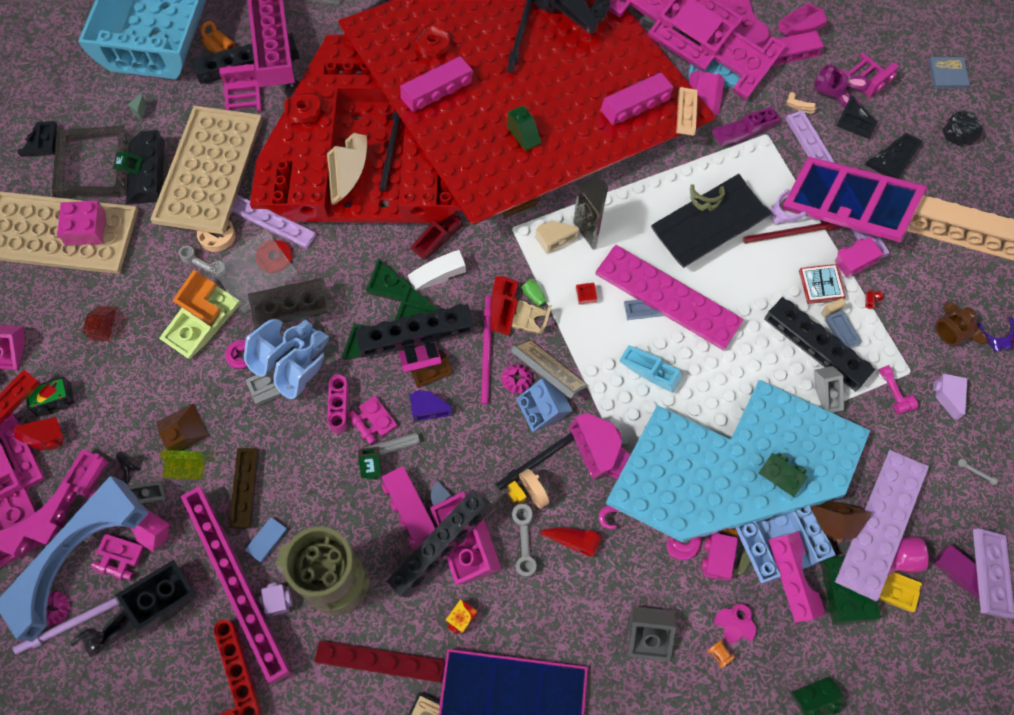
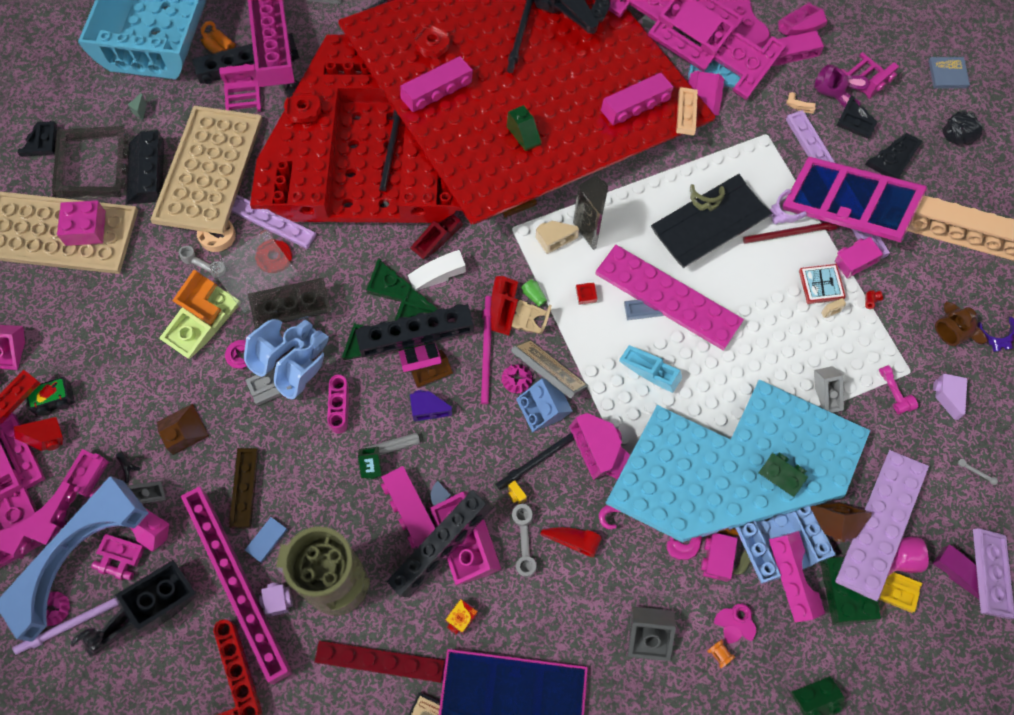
clear red slope [82,305,117,342] -> none
dark green brick [112,151,143,175] -> none
clear neon green panel [160,450,206,480] -> none
tan slope [327,133,367,205] -> none
dark pink plate [348,396,398,445] -> none
light nougat piece [519,469,549,509] -> none
magenta slope [712,107,781,146] -> none
black brick [764,297,876,392] -> none
sand blue tile [824,310,862,348] -> none

